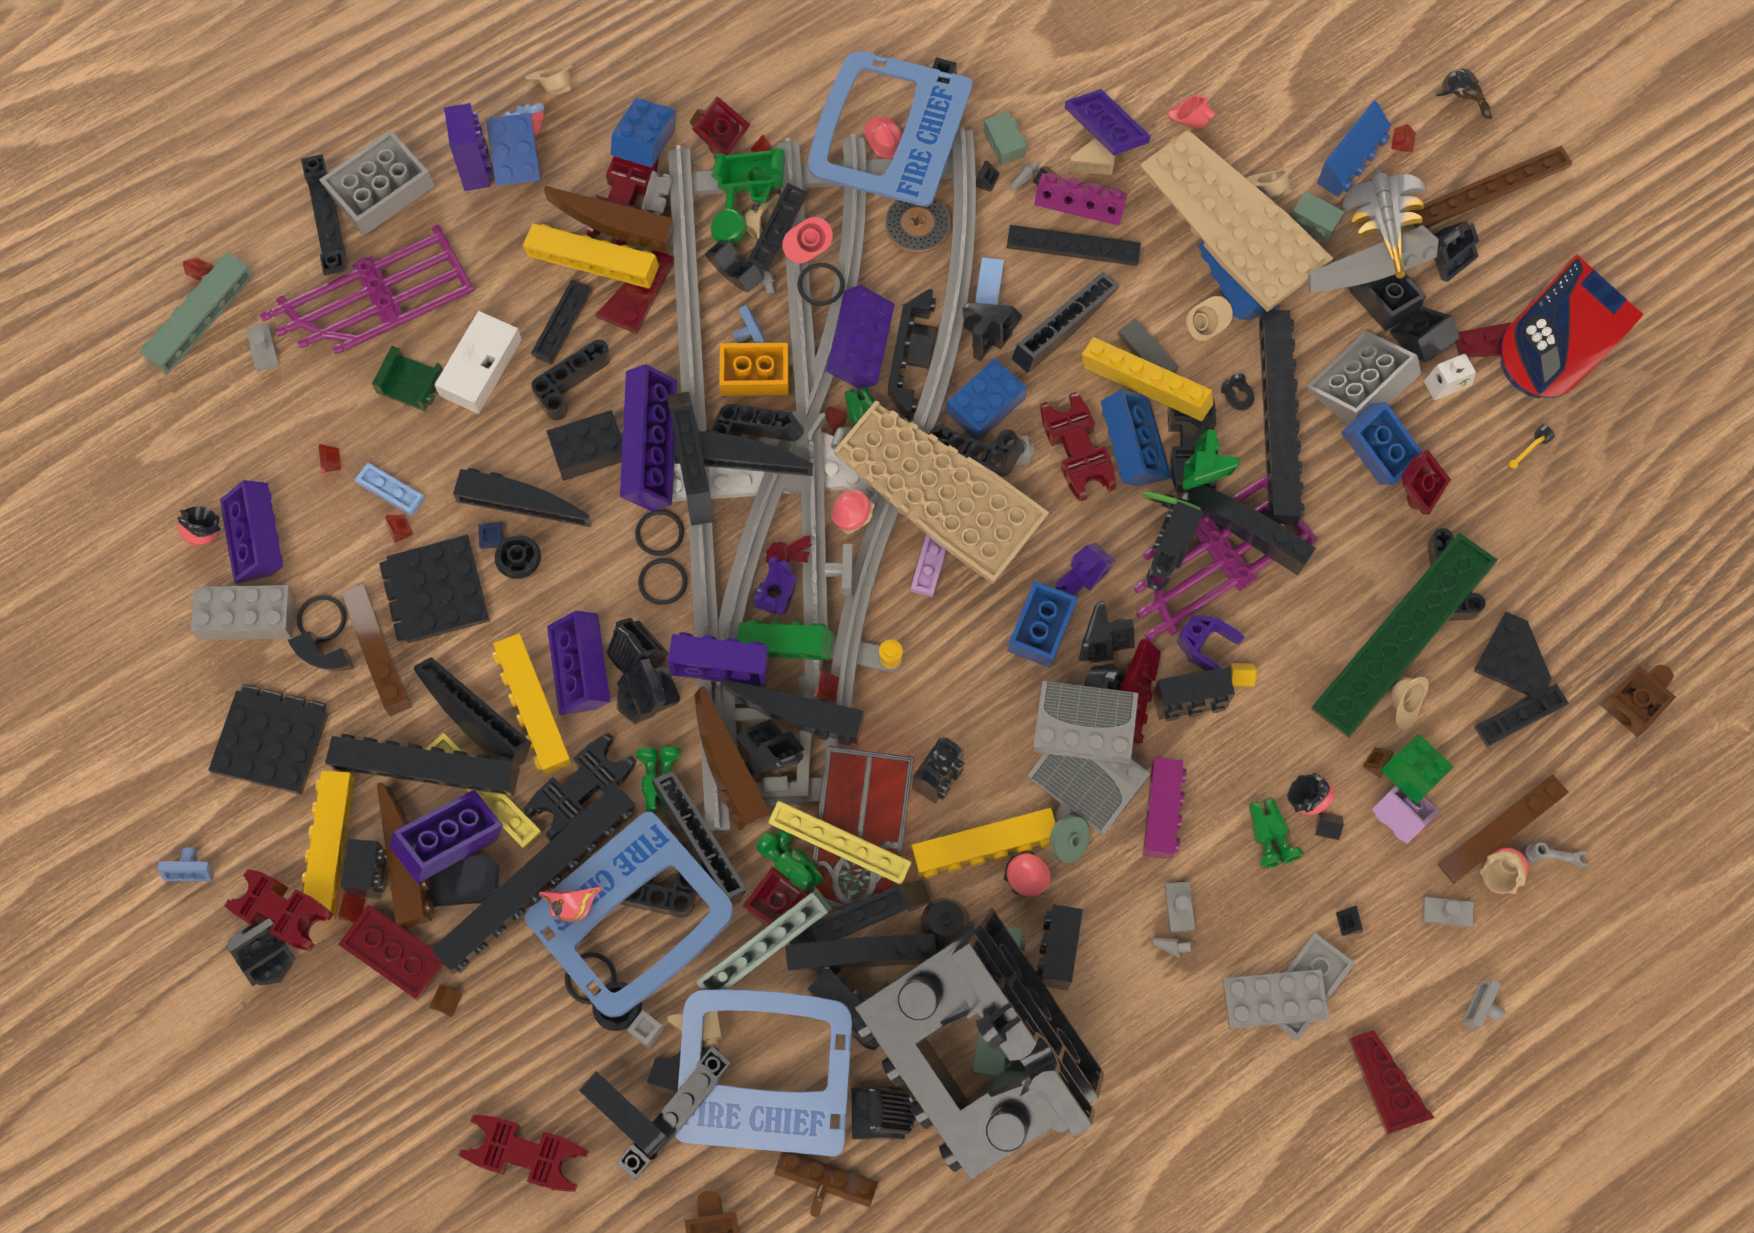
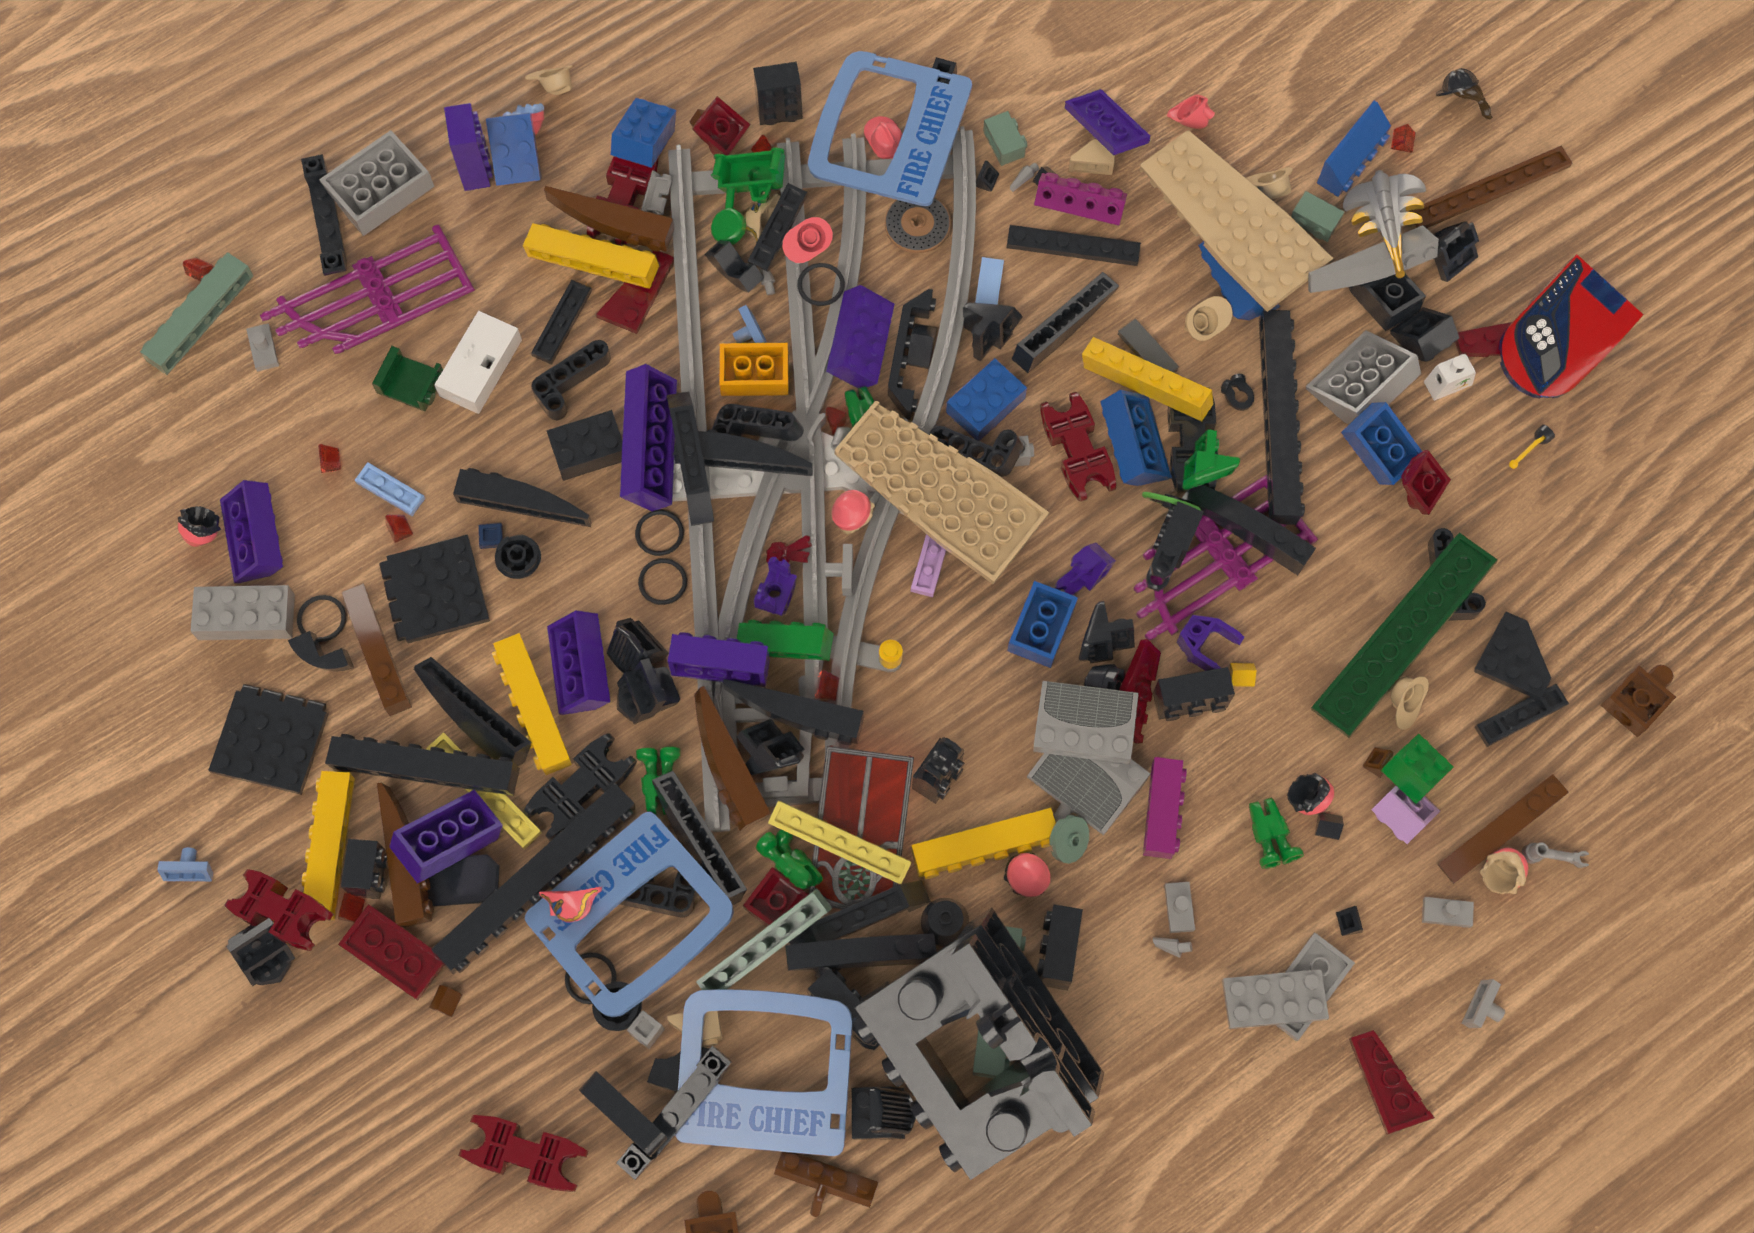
none -> black brick [753,61,803,126]

